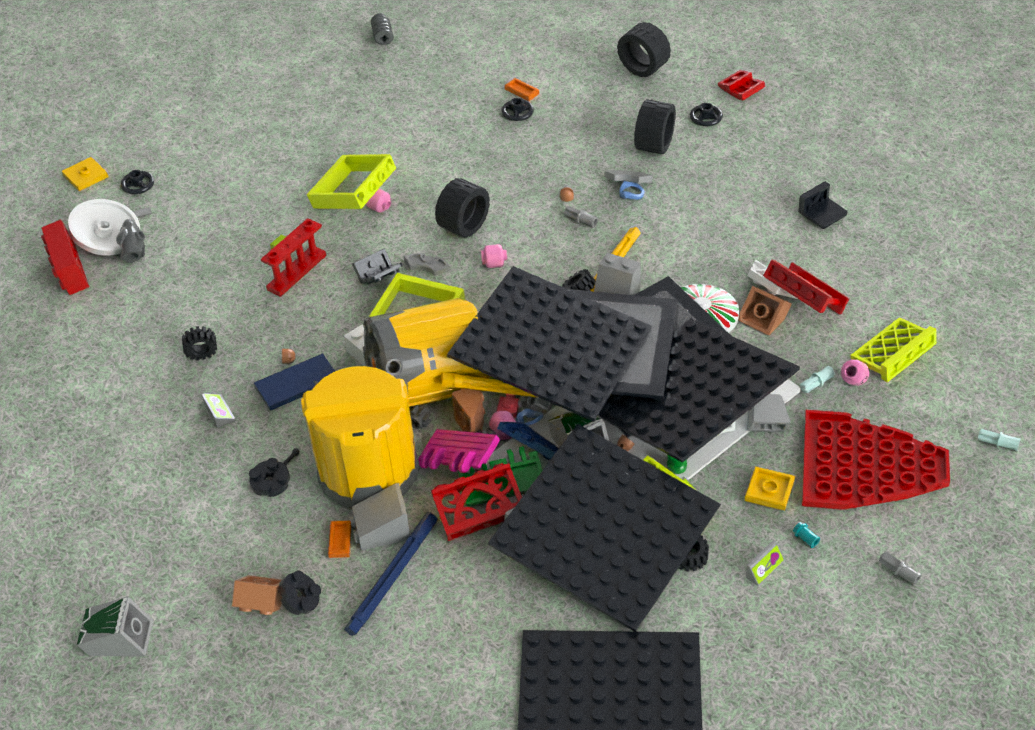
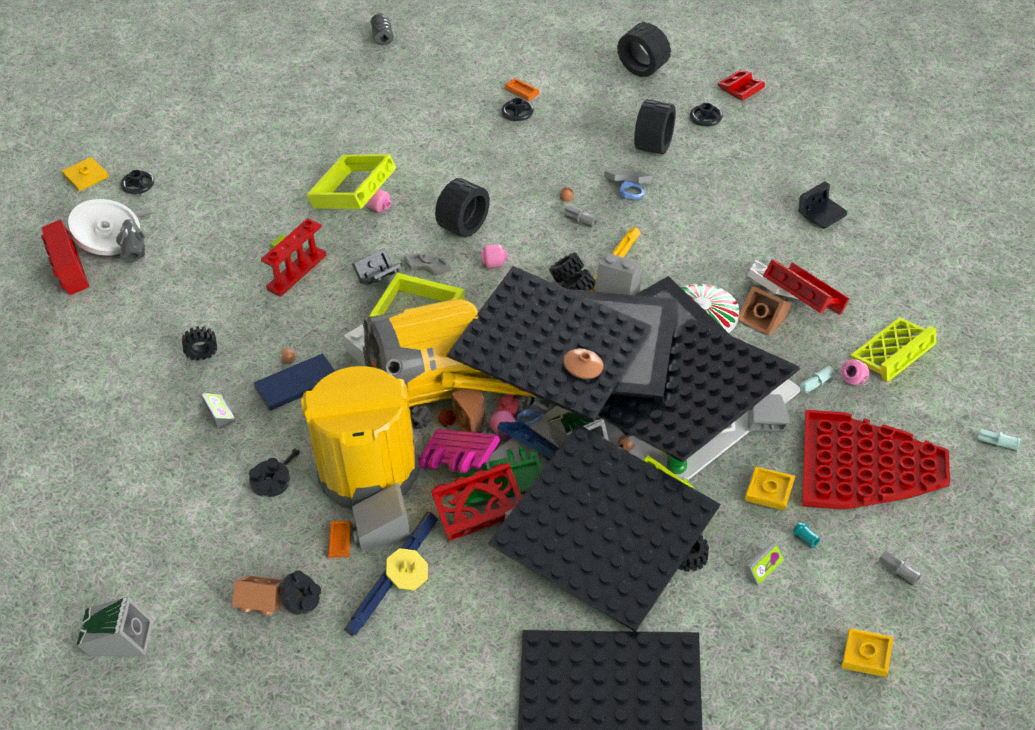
none -> light yellow piece [386,548,428,591]
none -> clear red plate [438,409,456,428]
none -> black tyre [549,252,584,283]
none -> nougat dish [563,349,603,379]
none -> yellow plate [842,628,894,678]

